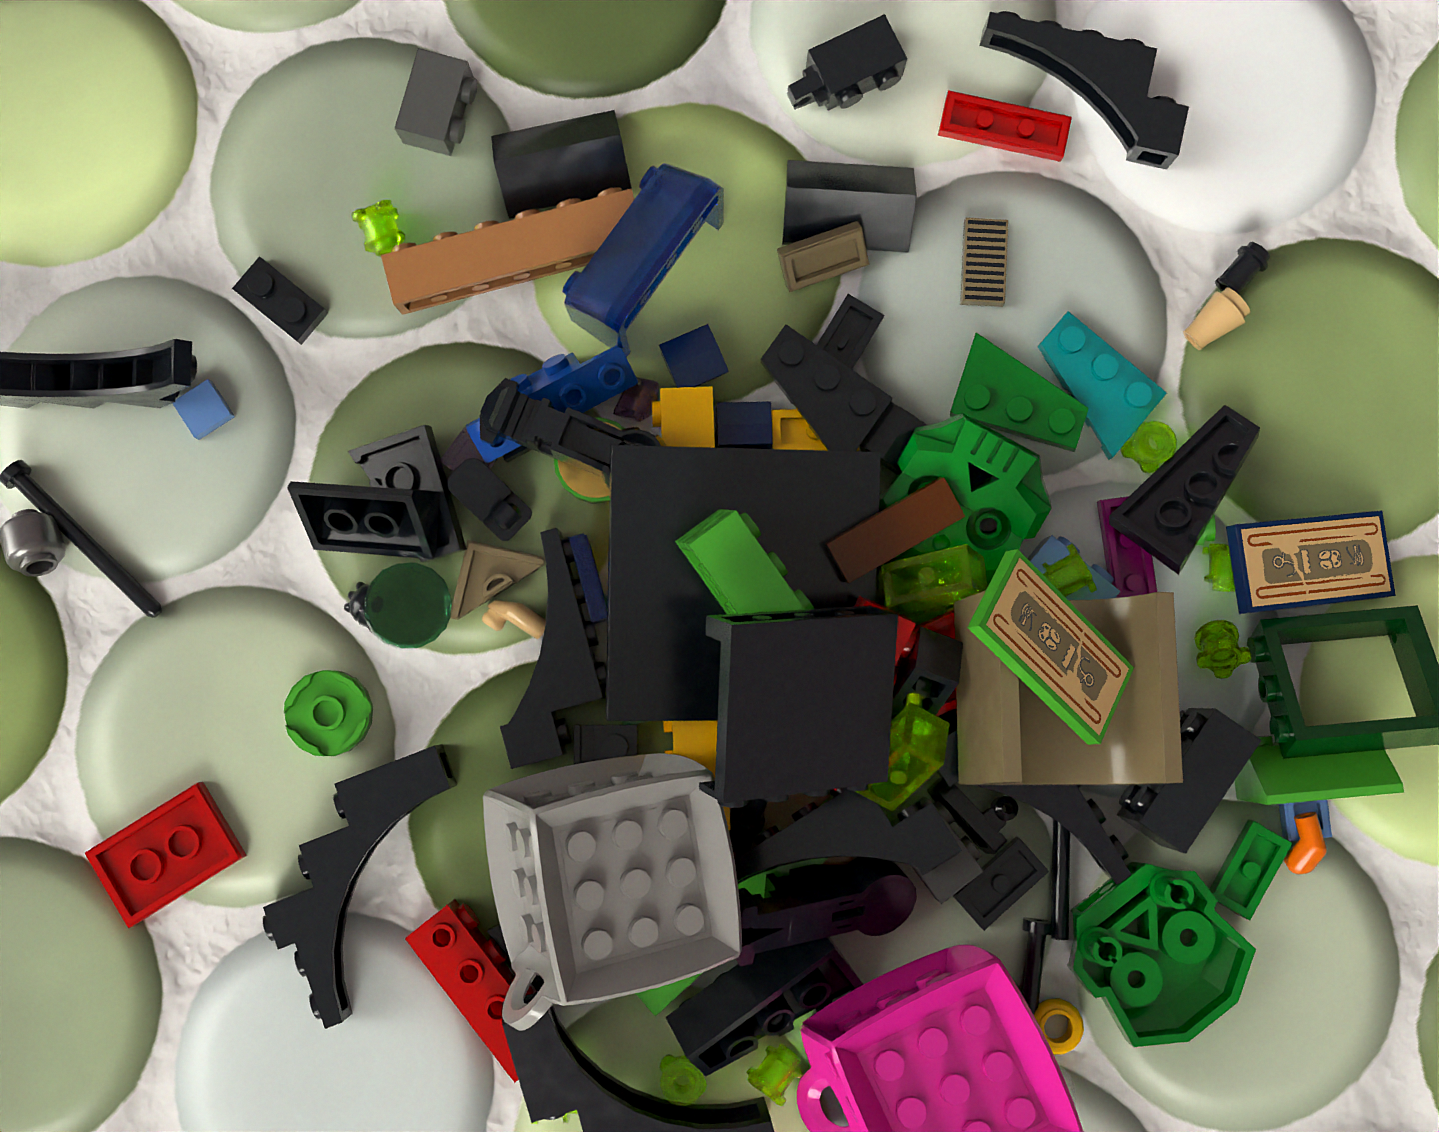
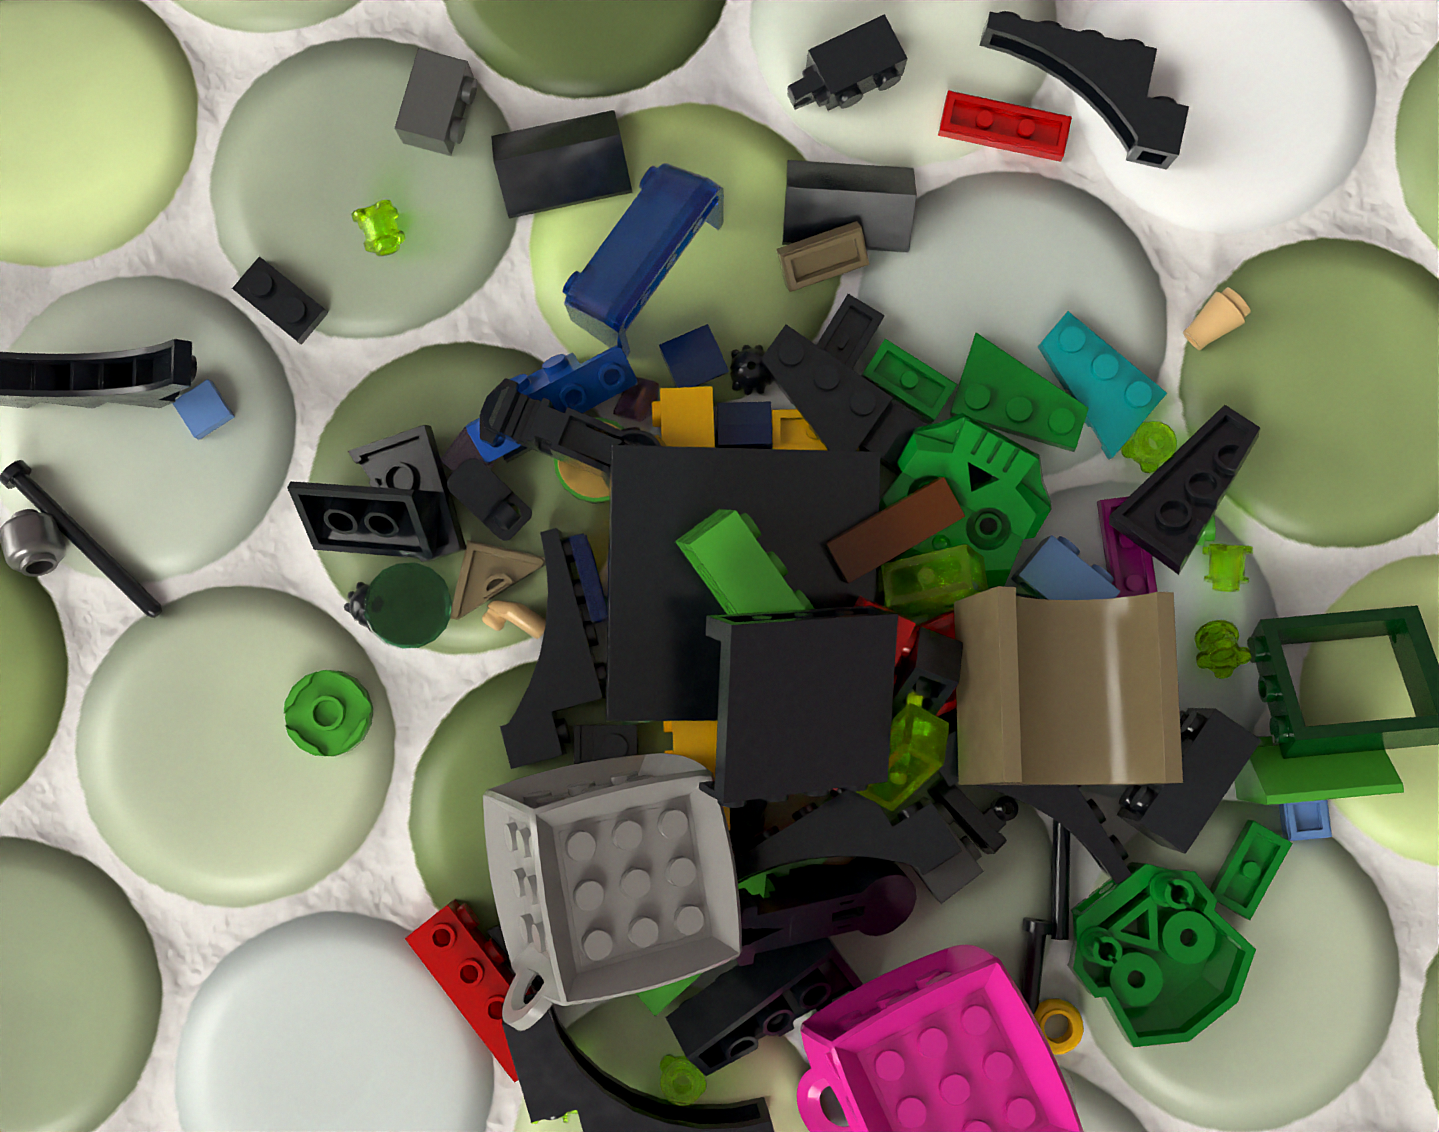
red tile [85,782,247,928] -> none
black arch [262,744,457,1029] -> none
medium nougat brick [381,187,647,315] -> none
clear neon green brick [746,1044,803,1106] -> none
black plate [953,836,1049,931] -> none
tile [960,218,1008,307] -> none
tile [967,549,1134,745] -> none
clear neon green brick [1041,543,1097,599] -> none
black pin [1215,242,1270,295] -> none
tile [1226,510,1396,614] -> none
orange arm [1284,812,1327,875] -> none
none -> black animal [730,345,774,396]
none -> green plate [861,339,958,423]

